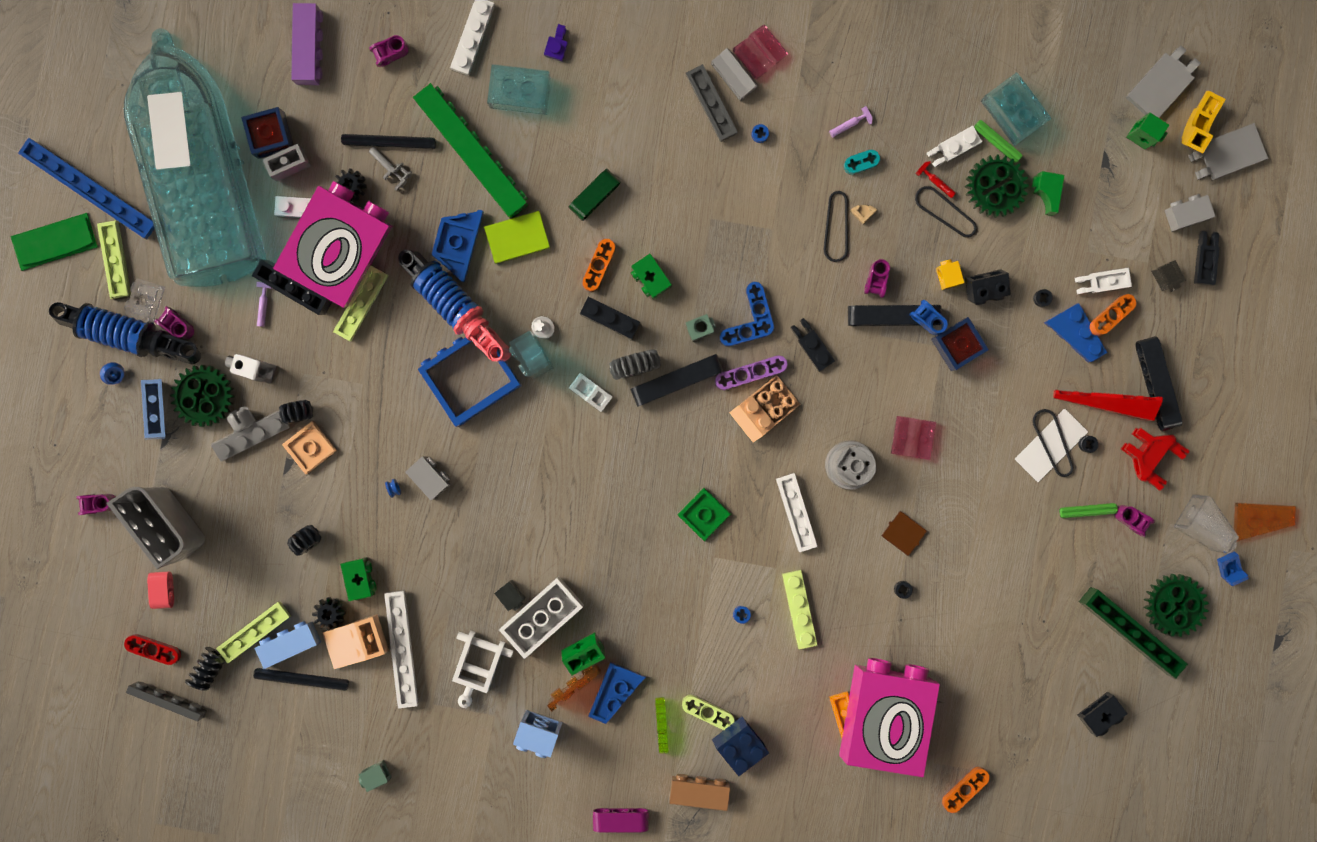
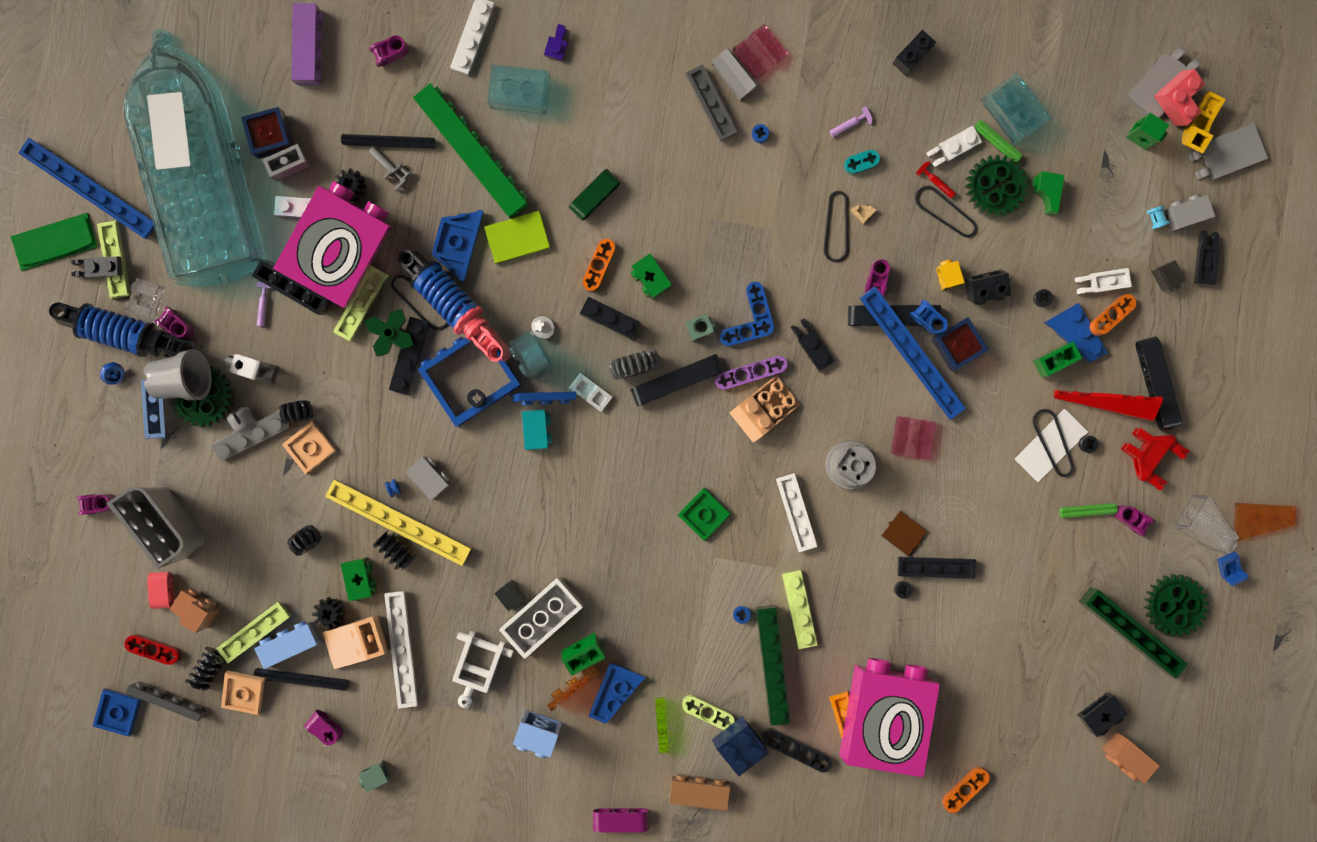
none -> hinge [71,256,122,278]
none -> blue tile [92,688,142,737]
none -> light grey piece [144,349,212,400]
none -> nougat brick [170,588,220,633]
none -> light nougat tile [221,670,265,715]
none -> magenta piece [304,709,343,745]
none -> light yellow plate [325,479,472,566]
none -> dark green plant [365,309,414,357]
none -> black piece [373,530,416,571]
none -> black plate [389,316,430,395]
none -> black piece [391,275,448,330]
none -> black bush [467,389,486,408]
none -> blue wing [511,391,576,405]
none -> teal brick [522,410,552,450]
none -> dark green brick [755,605,790,726]
none -> black beam [762,728,832,773]
none -> blue plate [859,286,966,420]
none -> black brick [892,29,936,76]
none -> black plate [897,557,976,579]
none -> green brick [1033,341,1082,377]
none -> nougat brick [1102,732,1159,784]
none -> medium azure bush [1147,205,1170,230]
none -> coral brick [1154,69,1205,126]

